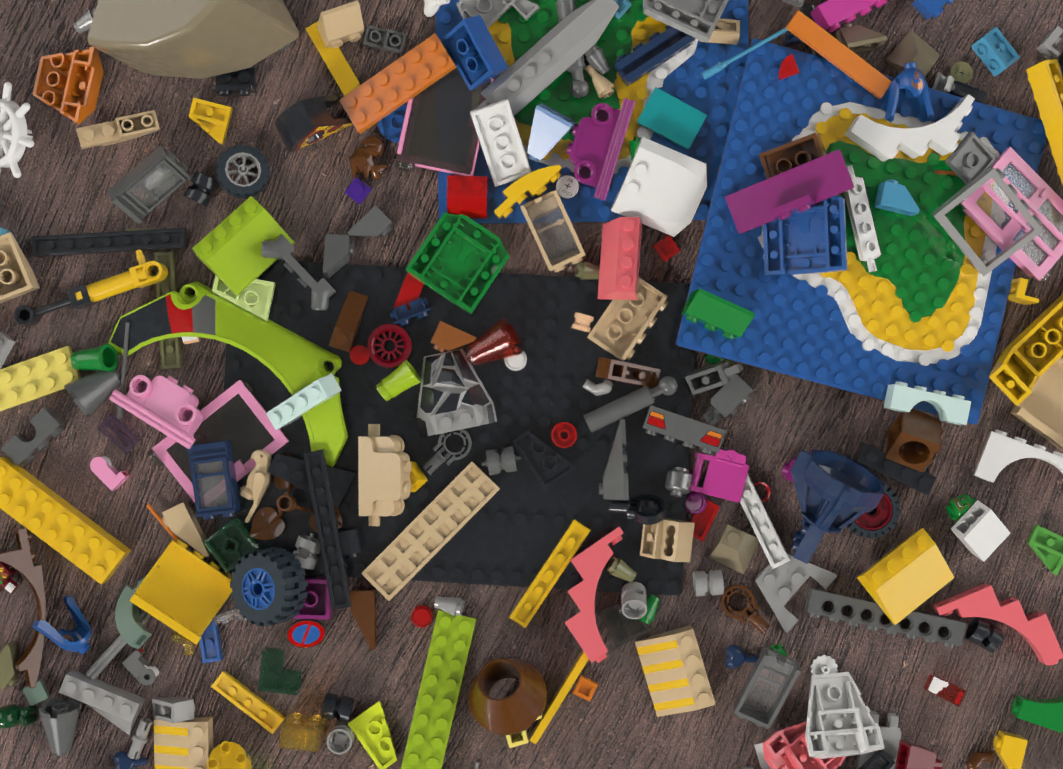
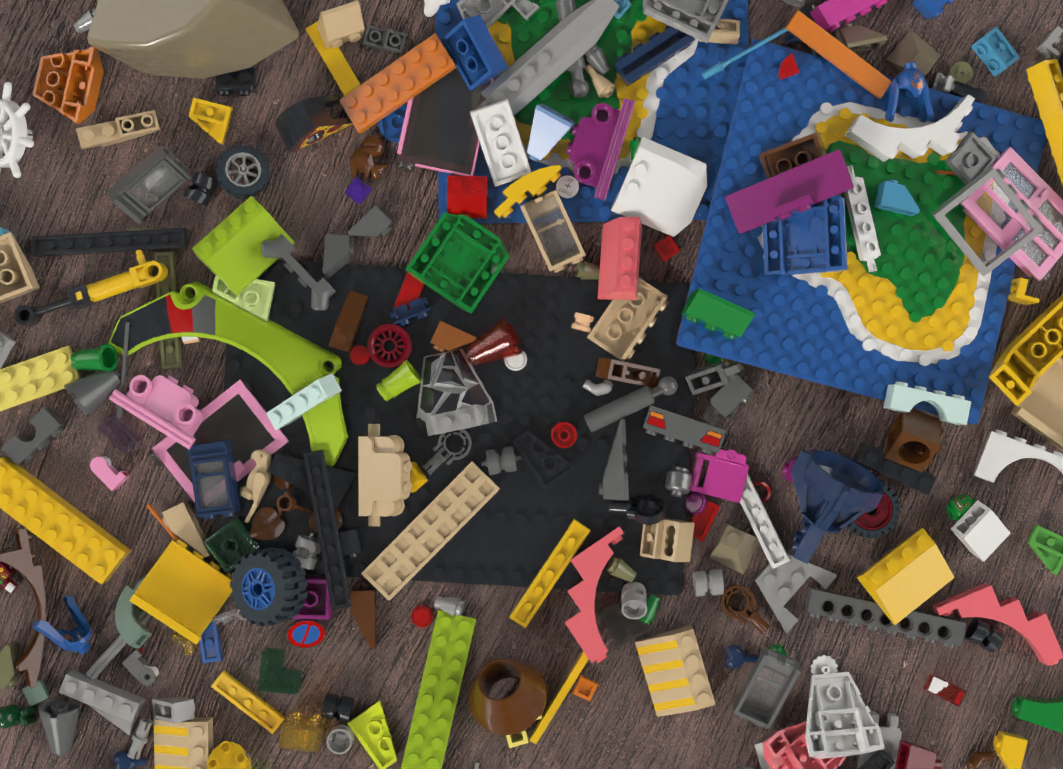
teal tile [636,87,707,151] -> none

